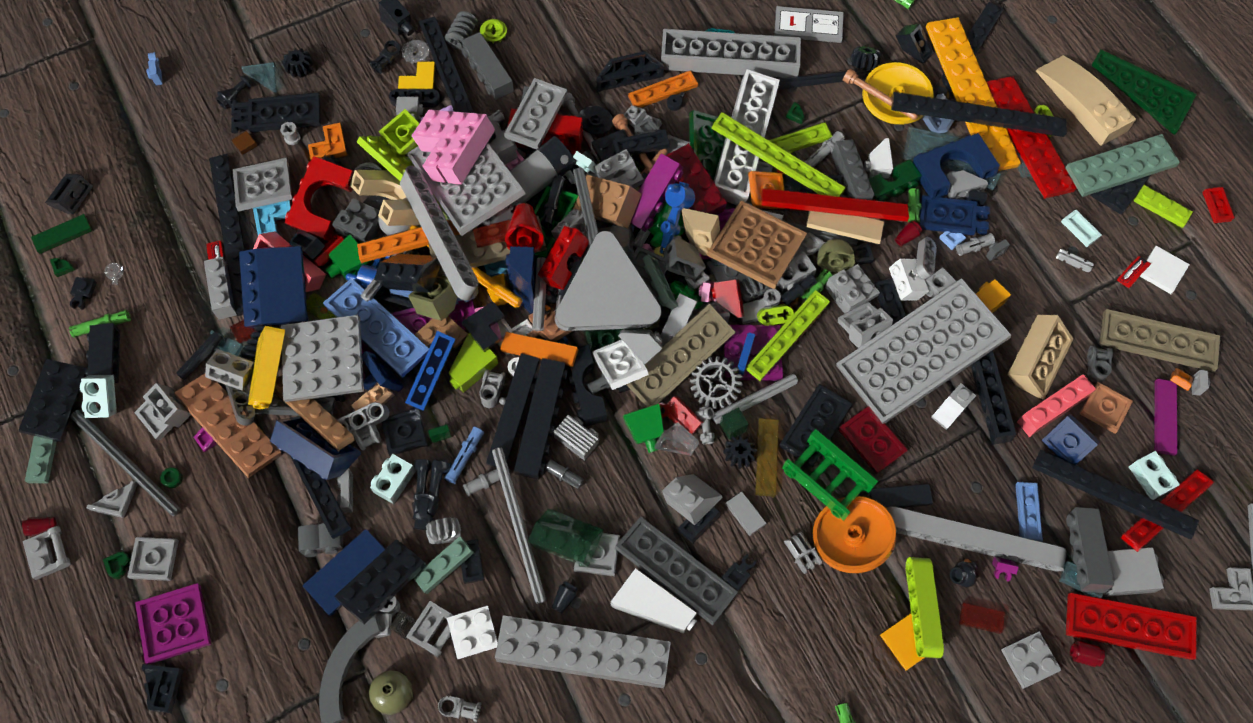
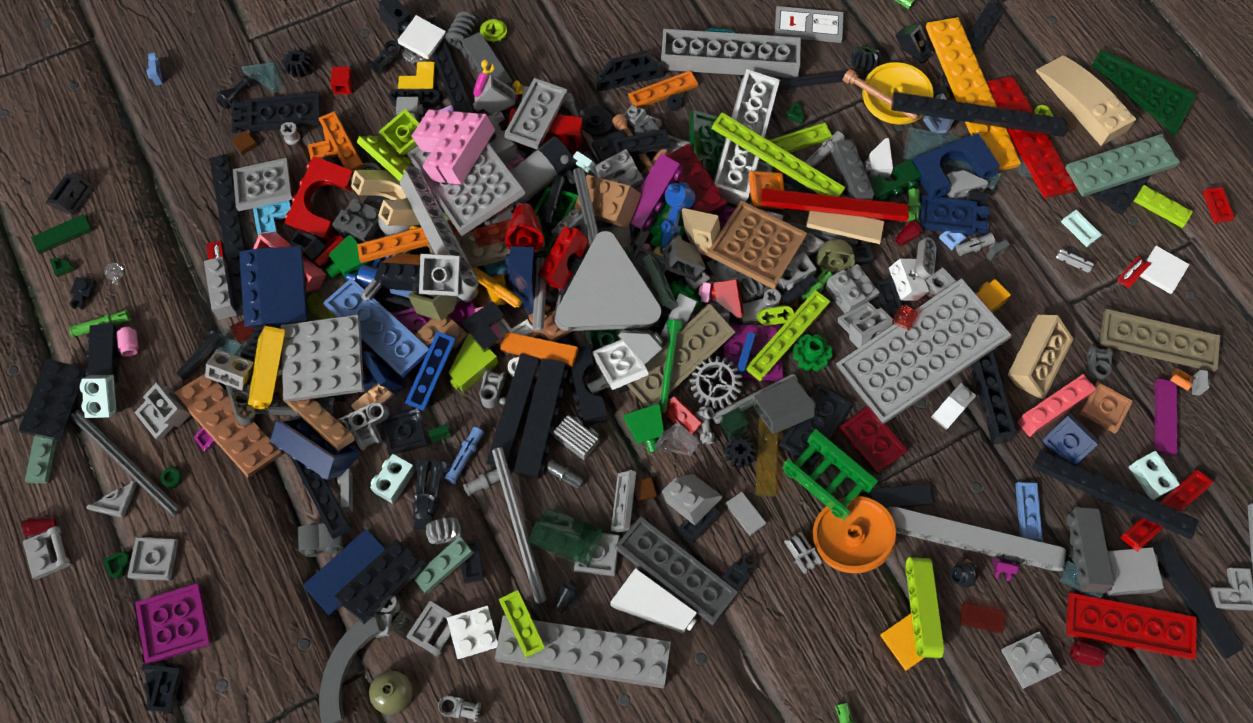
none -> bright pink brick [116,327,139,357]
none -> orange tile [319,111,364,172]
none -> red brick [330,66,353,94]
none -> white tile [398,15,446,59]
none -> light grey slope [419,254,460,296]
none -> light grey torso [472,59,524,114]
none -> lime plate [499,590,545,659]
none -> light grey tile [611,470,636,533]
none -> reddish brown tile [634,477,657,503]
none -> green piece [660,320,683,414]
none -> dark grey brick [754,378,816,434]
none -> green plant [793,334,832,372]
none -> clear red tile [892,305,919,331]
none -> black tile [1151,539,1244,659]

